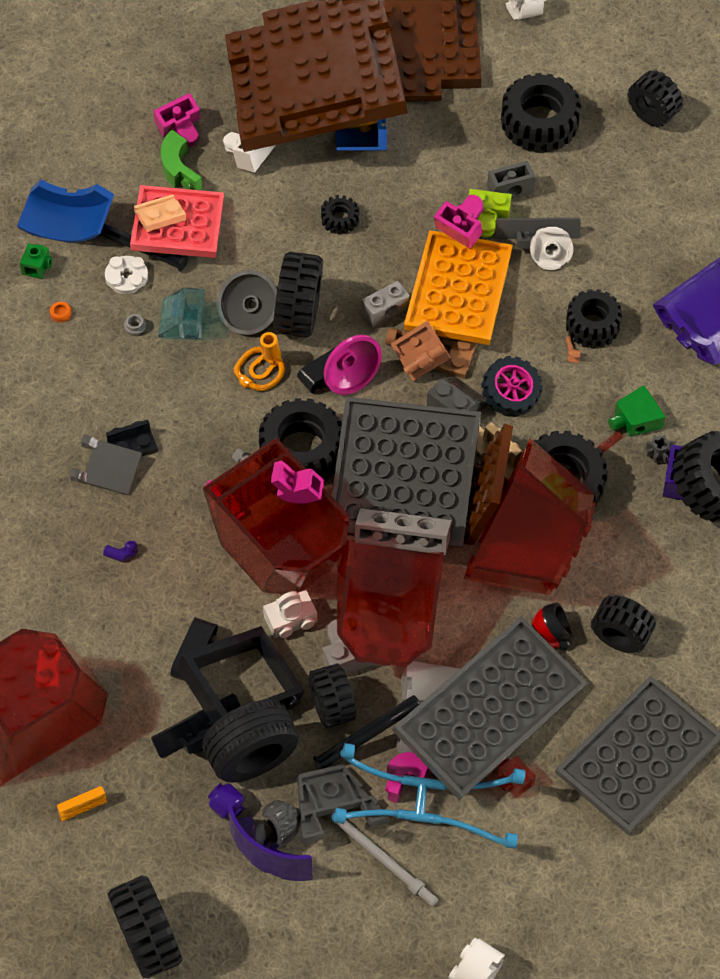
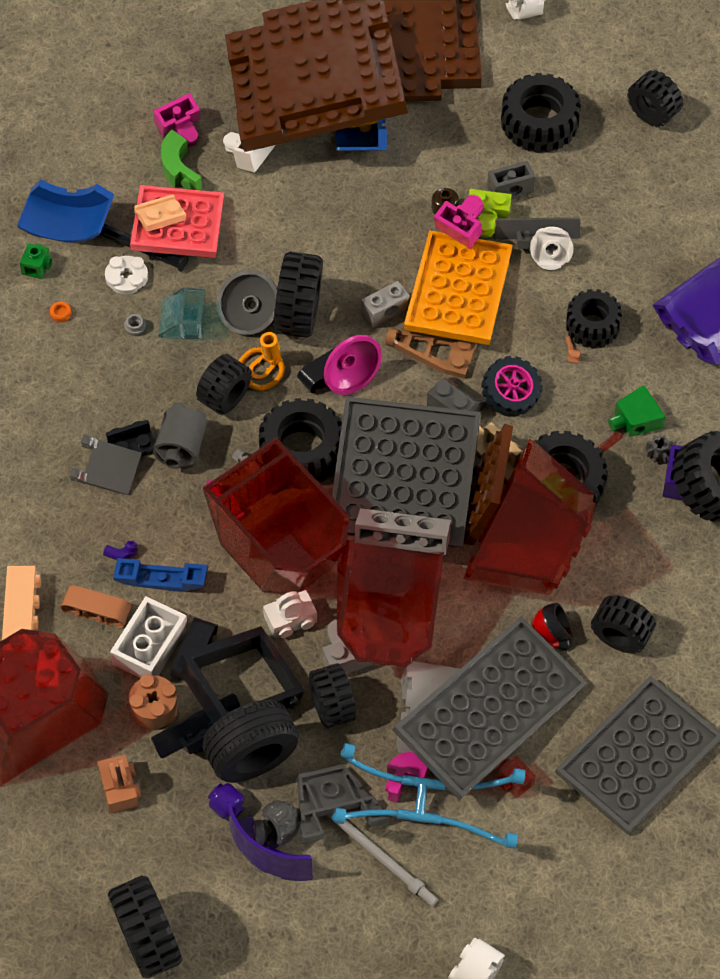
light orange tile [57,786,107,822] -> none
dark pink brick [271,460,324,503] -> none
black axle [313,695,421,769] -> none
black tyre [321,195,359,235] -> none
nougat plate [390,320,451,381] -> none
none -> light nougat brick [1,566,41,659]
none -> nougat beam [60,585,132,628]
none -> nougat brick [97,754,141,814]
none -> white brick [110,596,188,678]
none -> blue slope [113,558,208,591]
none -> nougat brick [129,674,178,730]
none -> dark grey cylinder [153,403,207,469]
none -> black tyre [196,354,252,415]
none -> dark brown head [431,188,459,215]

